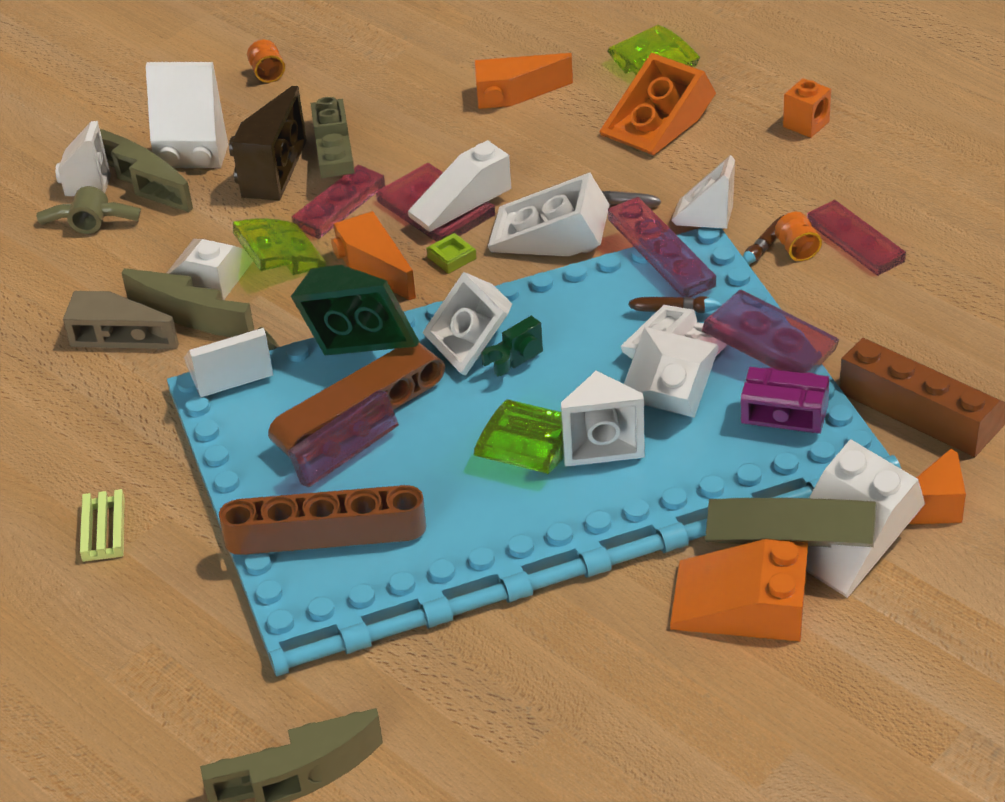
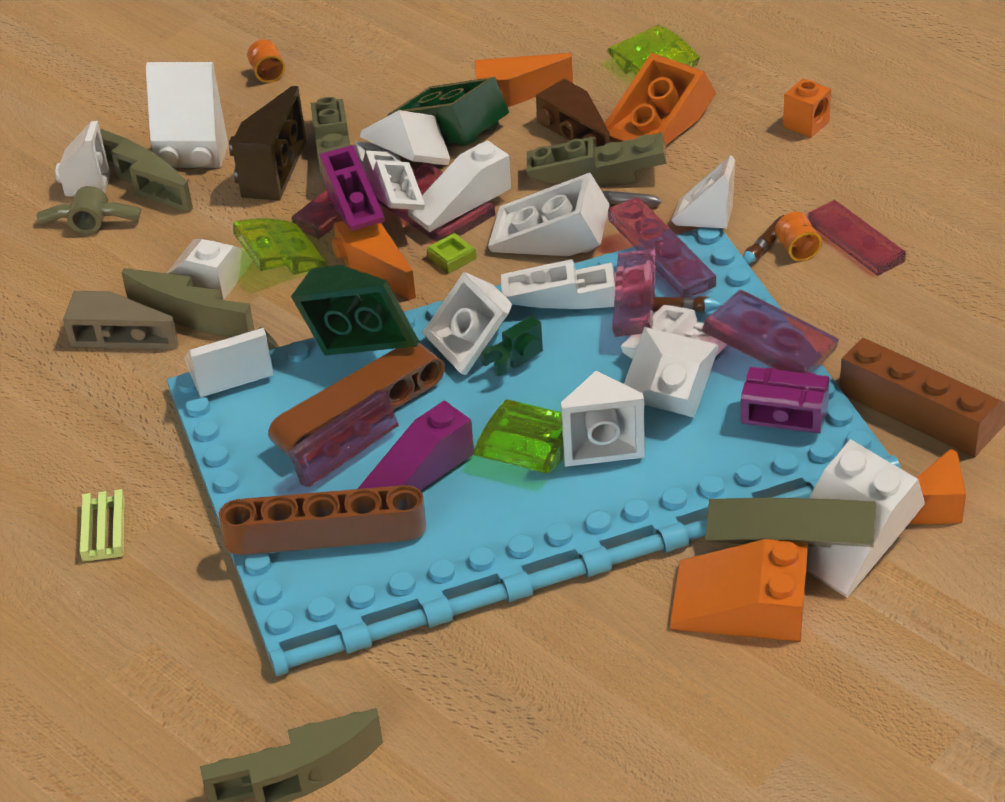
none -> magenta slope [320,145,385,231]
none -> white slope [354,141,425,210]
none -> magenta slope [357,400,474,491]
none -> white slope [360,110,450,165]
none -> dark green slope [388,77,510,146]
none -> white slope [501,259,657,309]
none -> olive slope [527,133,667,186]
none -> reddish brown slope [536,79,610,147]
none -> clear pink tile [612,249,657,337]

